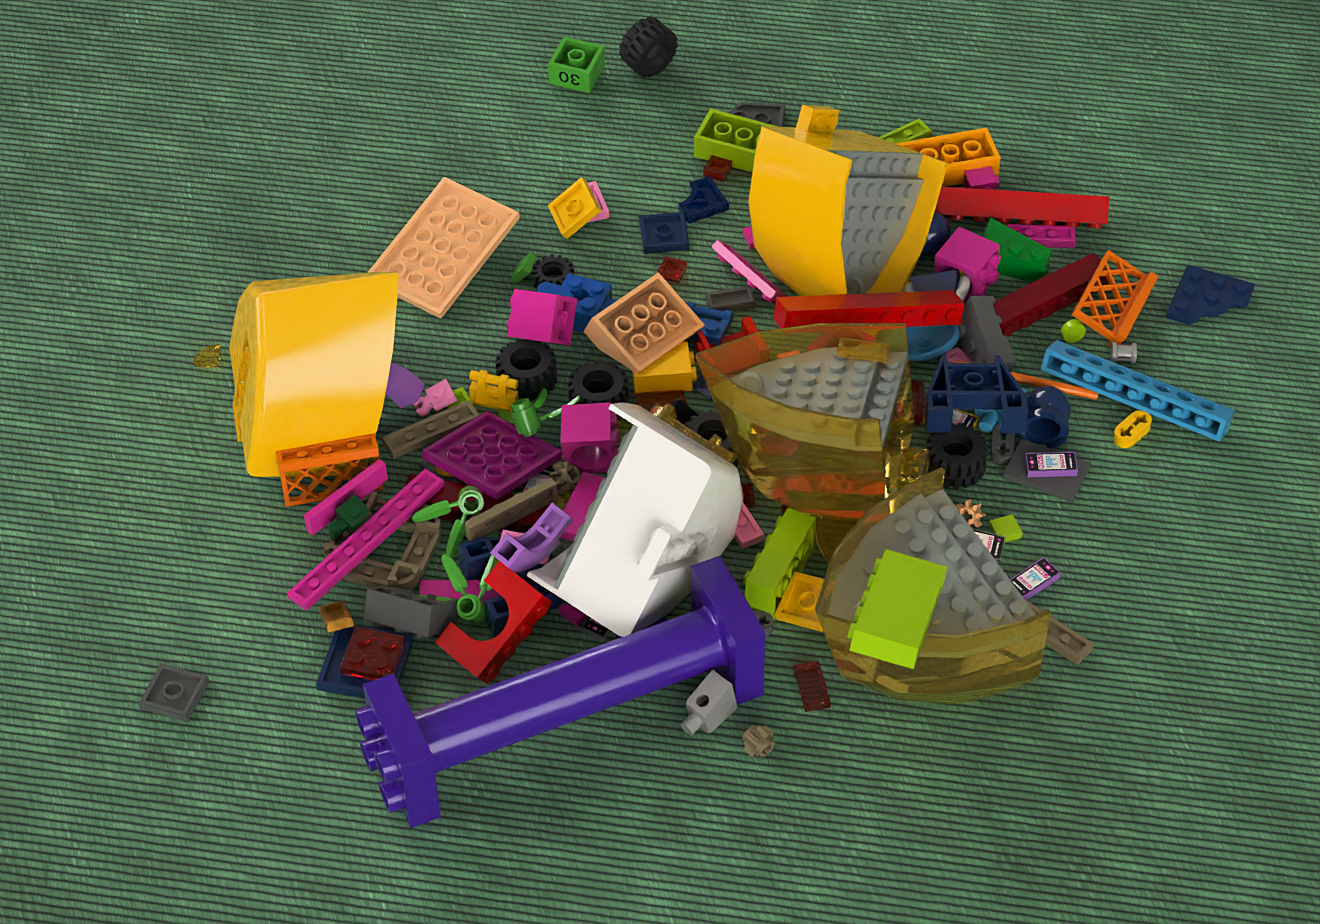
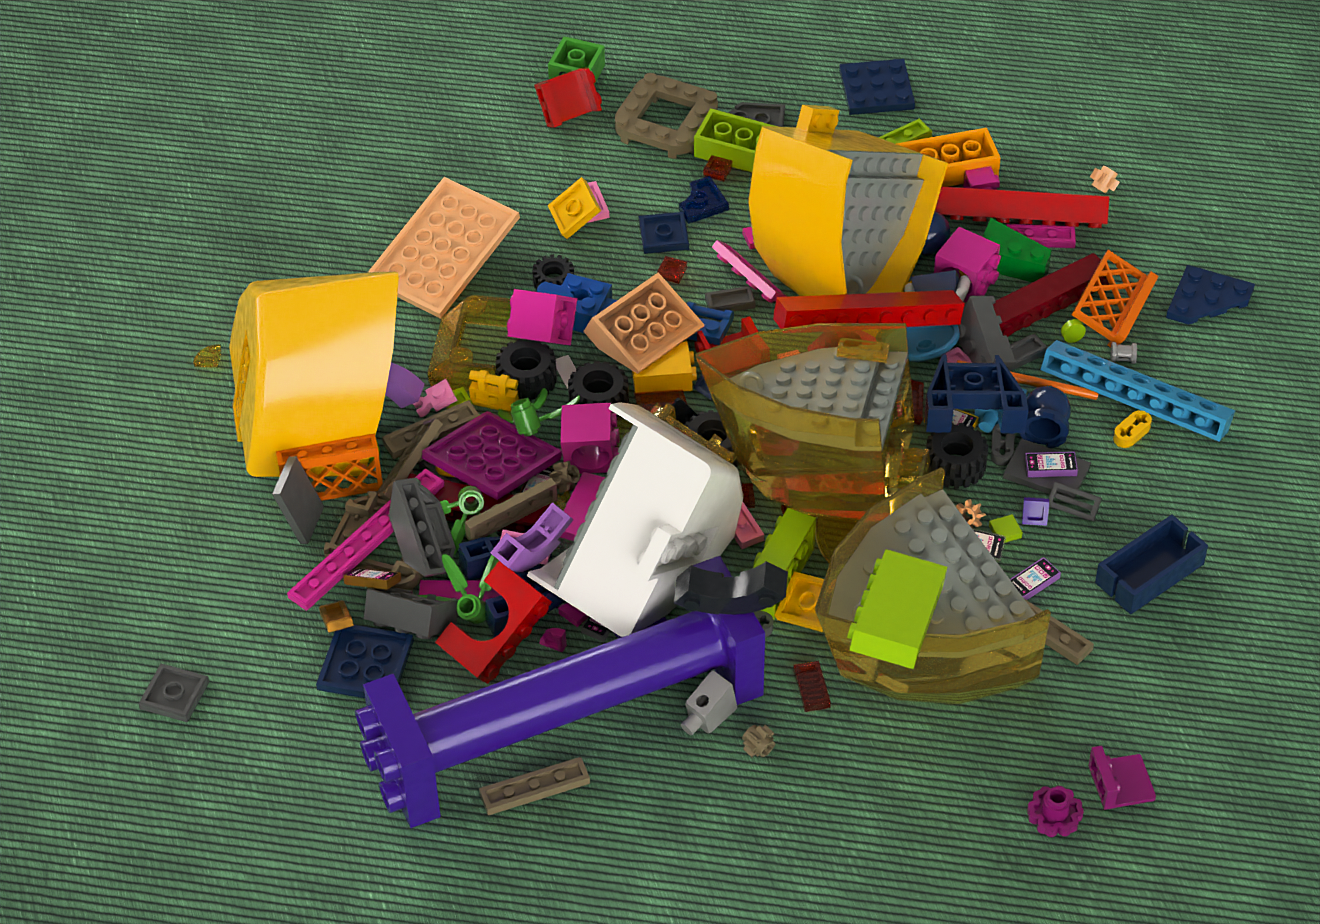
dark pink tile [304,459,388,536] -> none
dark green brick [329,494,372,541] -> none
clear red plate [339,626,406,680] -> none
bright green tile [511,253,536,283] -> none
black tyre [619,17,678,77] -> none
none -> dark grey tile [272,456,324,544]
none -> pearl gold tile [343,568,401,590]
none -> dark tan plate [377,418,443,501]
none -> dark grey wedge [389,478,456,577]
none -> clear yellow windscreen [427,295,511,392]
none -> dark tan plate [479,757,590,815]
none -> red panel [534,68,602,127]
none -> dark pink tile [539,628,567,652]
none -> white sticker [556,355,576,389]
none -> dark tan plate [615,73,718,159]
none -> black brick [674,561,788,615]
none -> dark blue plate [839,59,915,115]
none -> dark grey tile [1010,333,1048,371]
none -> tile [1022,497,1049,526]
none -> magenta plant [1027,786,1084,837]
none -> dark grey tile [1048,482,1103,522]
none -> magenta bracket [1088,746,1156,810]
none -> light nougat gear [1090,165,1120,194]
none -> dark blue piece [1095,514,1208,615]

